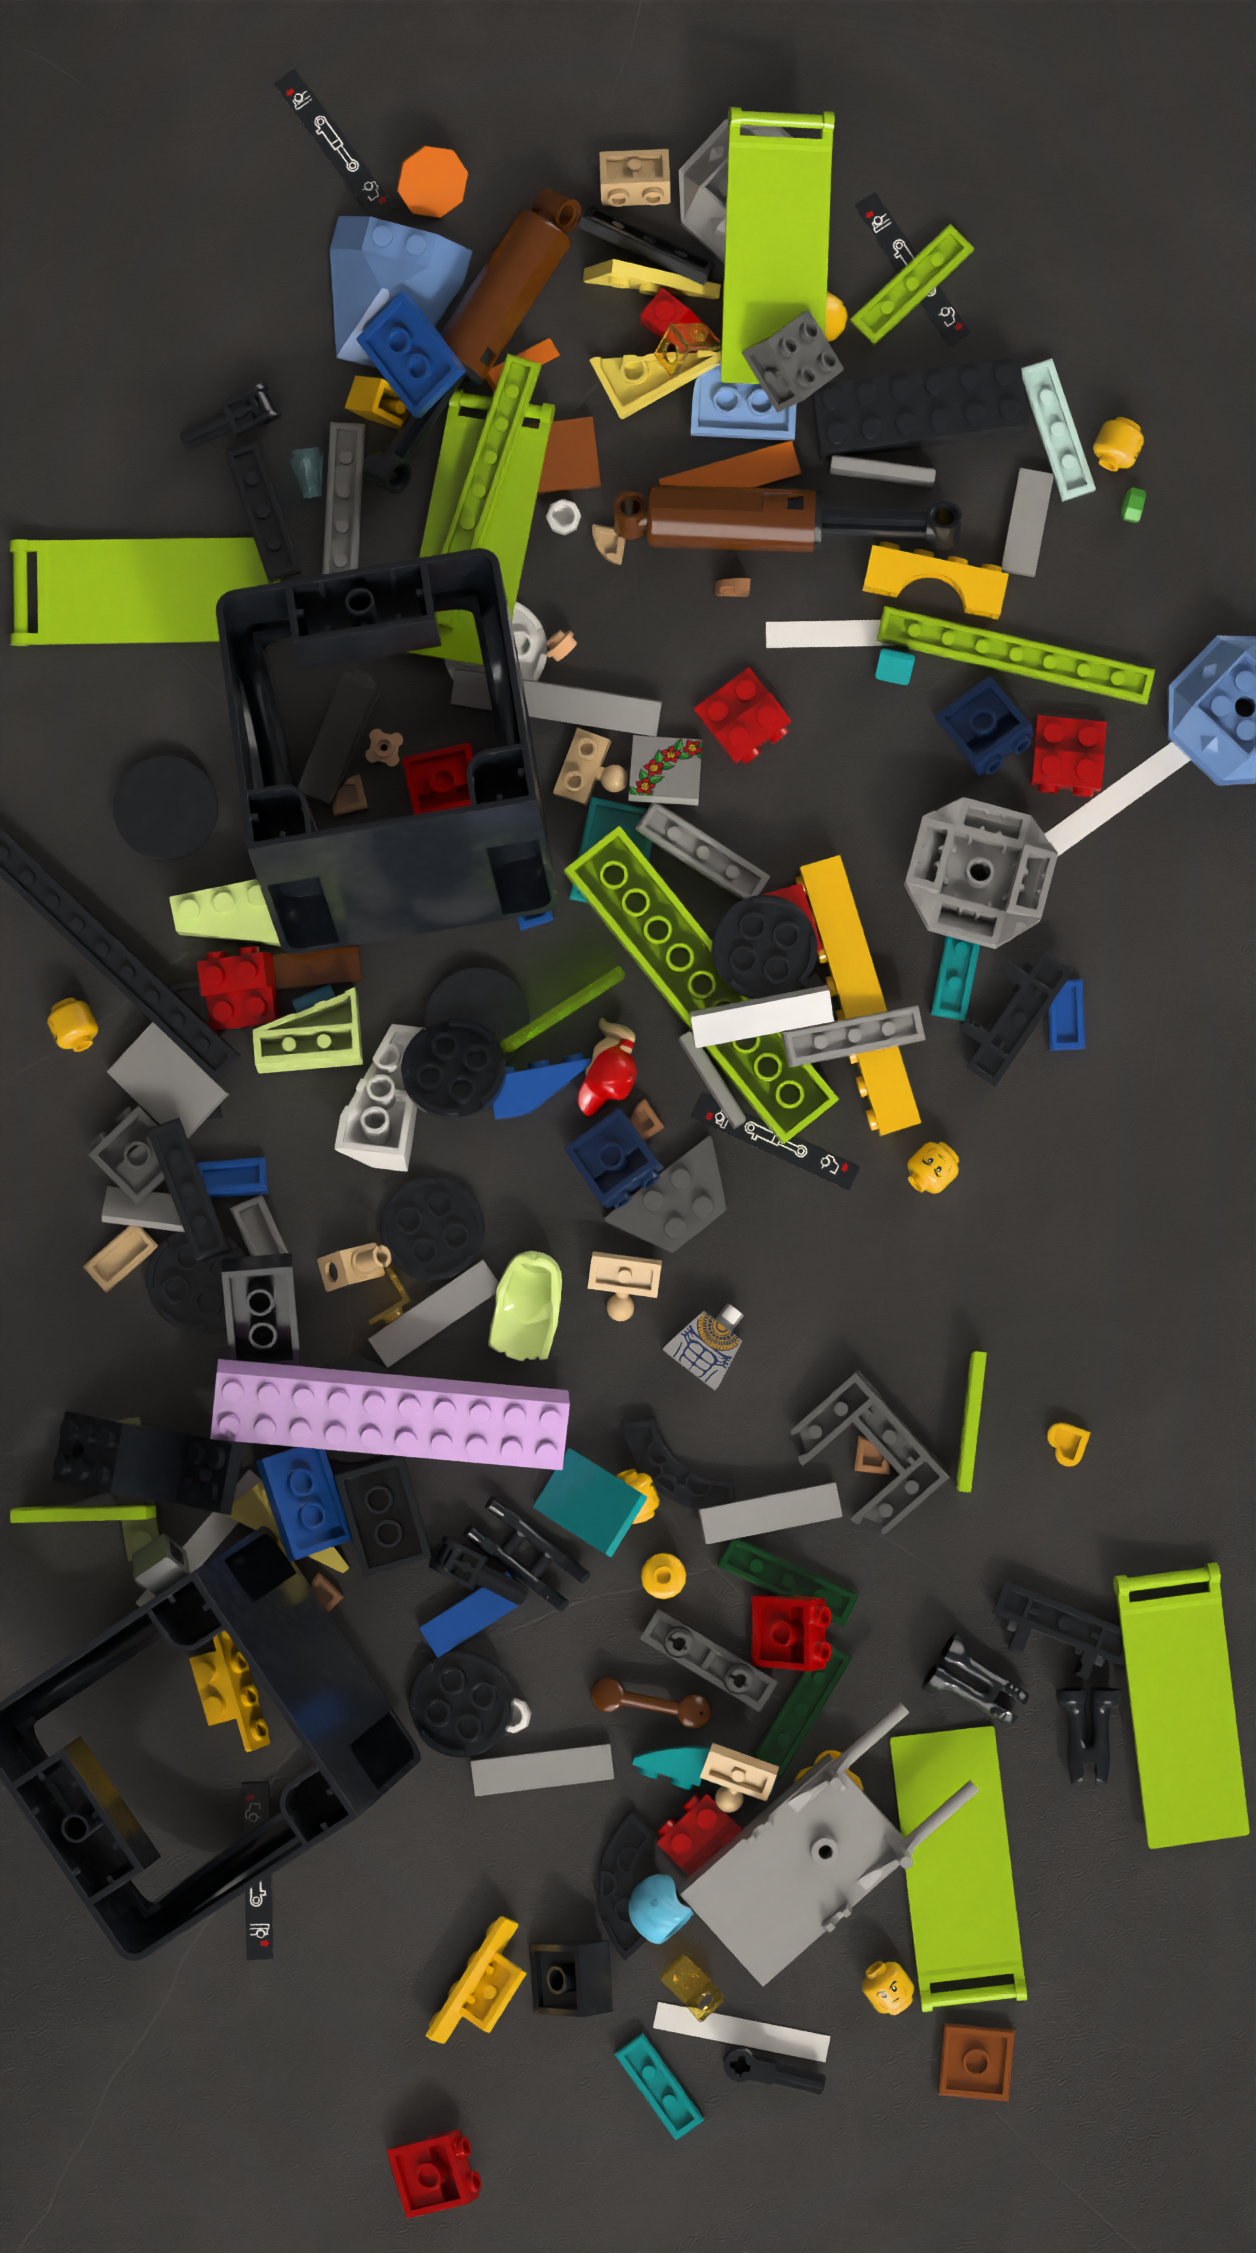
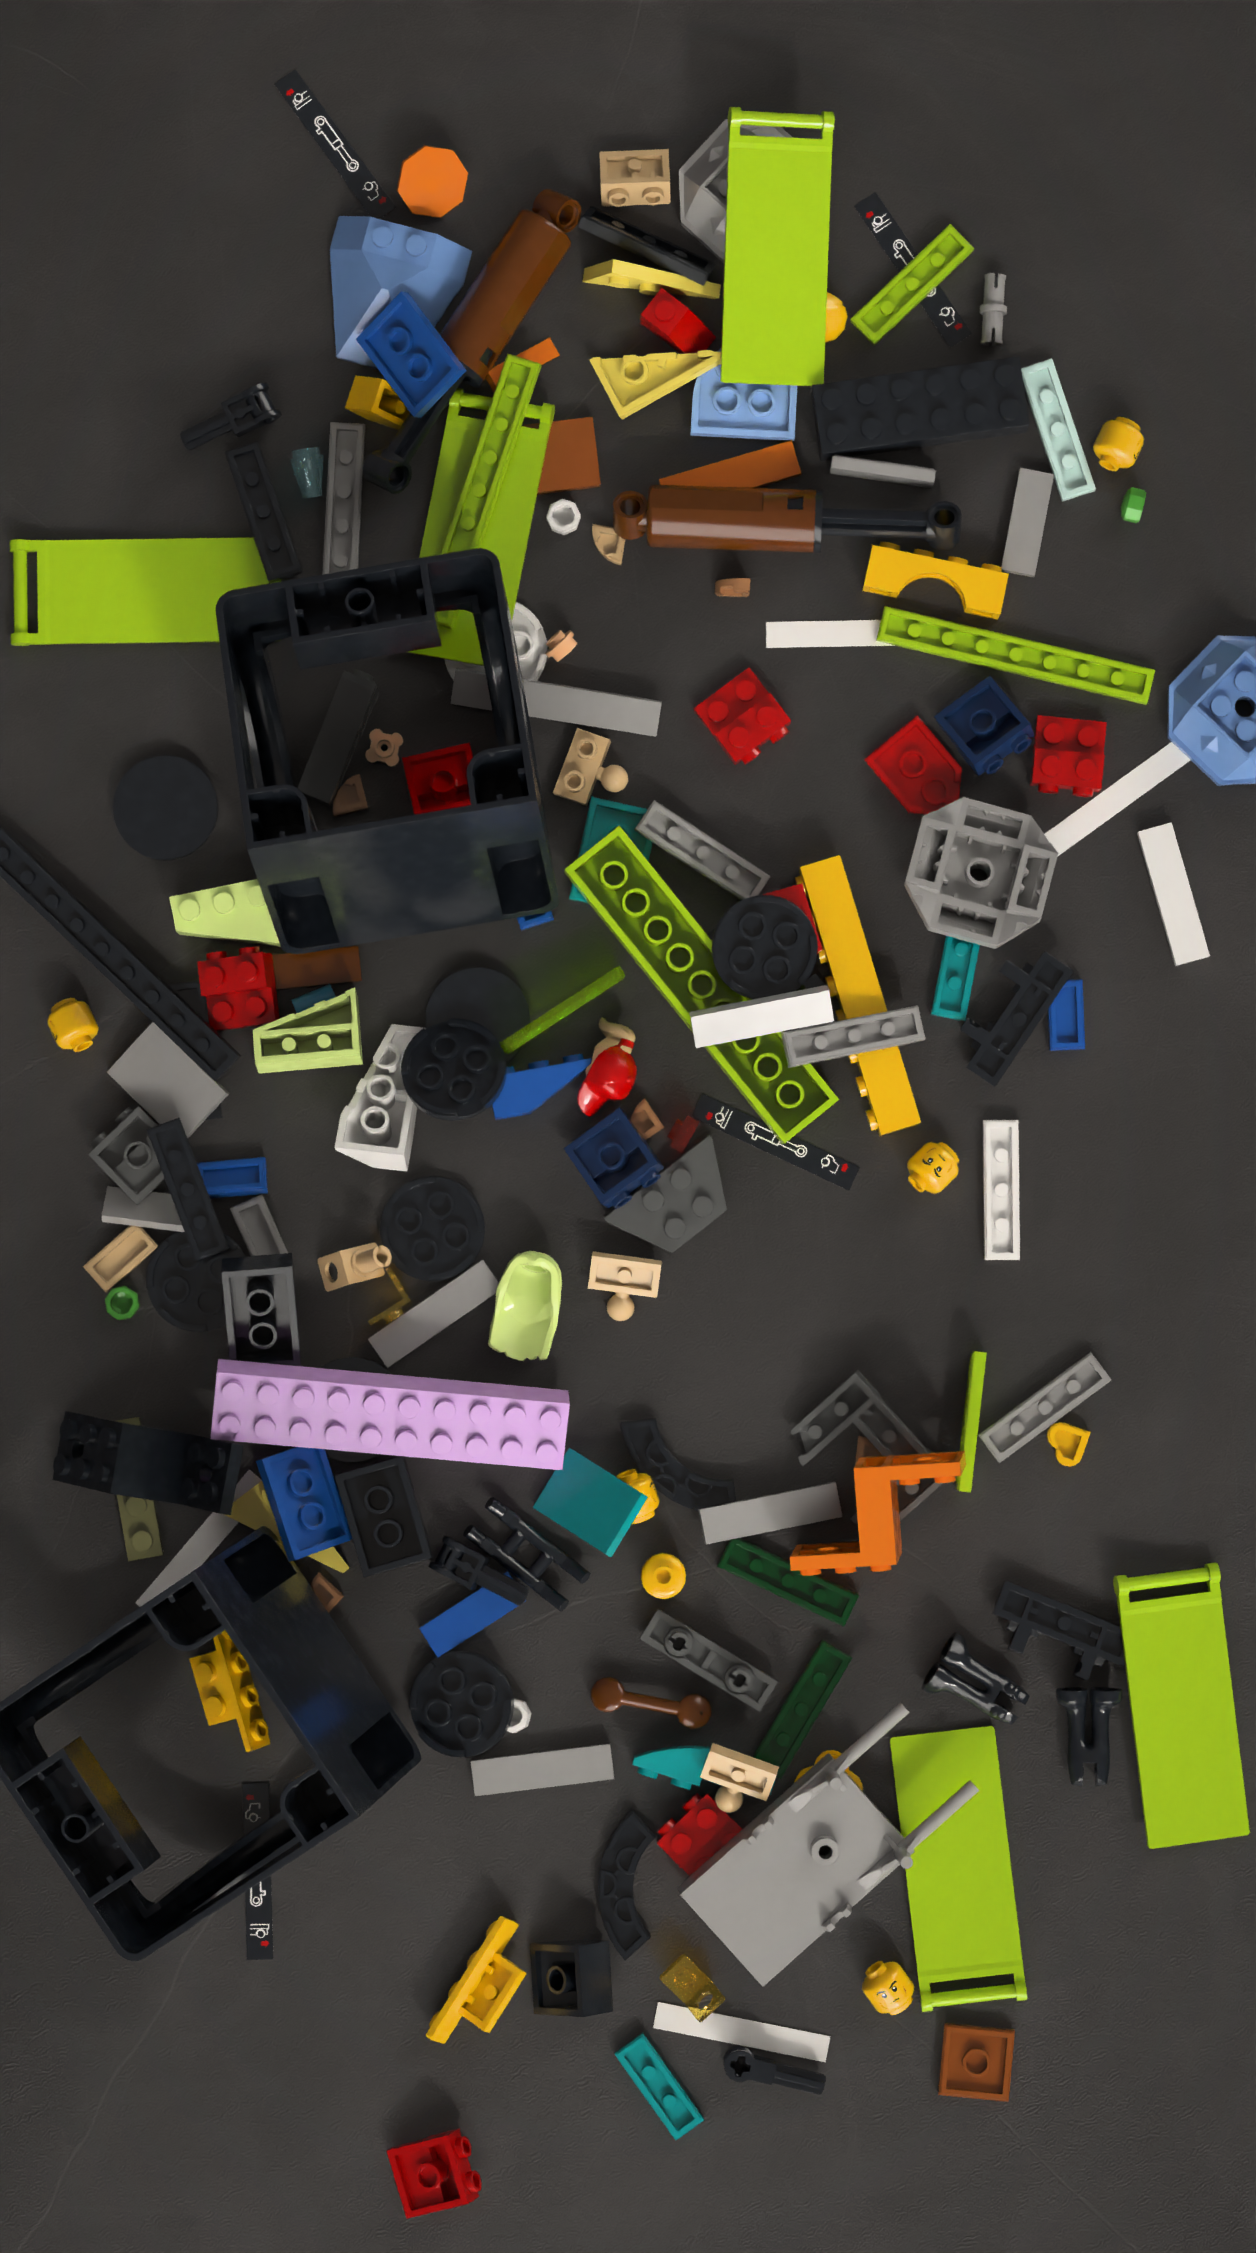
lime tile [10,1503,156,1523] -> none
dark grey brick [132,1533,190,1596] -> none
medium azure piece [628,1874,694,1944] -> none
light grey tile [629,735,702,805] -> none
clear yellow bracket [654,323,721,376] -> none
torso [663,1303,744,1390] -> none
light grey tile [679,1031,746,1129] -> none
dark grey bracket [742,311,843,413] -> none
red plate [752,1594,832,1671] -> none
teal slope [875,648,915,685] -> none
none -> bright green tile [105,1286,140,1320]
none -> clear red plate [668,1115,700,1154]
none -> orange bracket [790,1451,966,1576]
none -> red tile [864,715,962,815]
none -> light grey tile [978,1352,1111,1463]
none -> light grey pin [980,273,1007,347]
none -> white tile [983,1120,1020,1260]
none -> white tile [1137,822,1210,966]

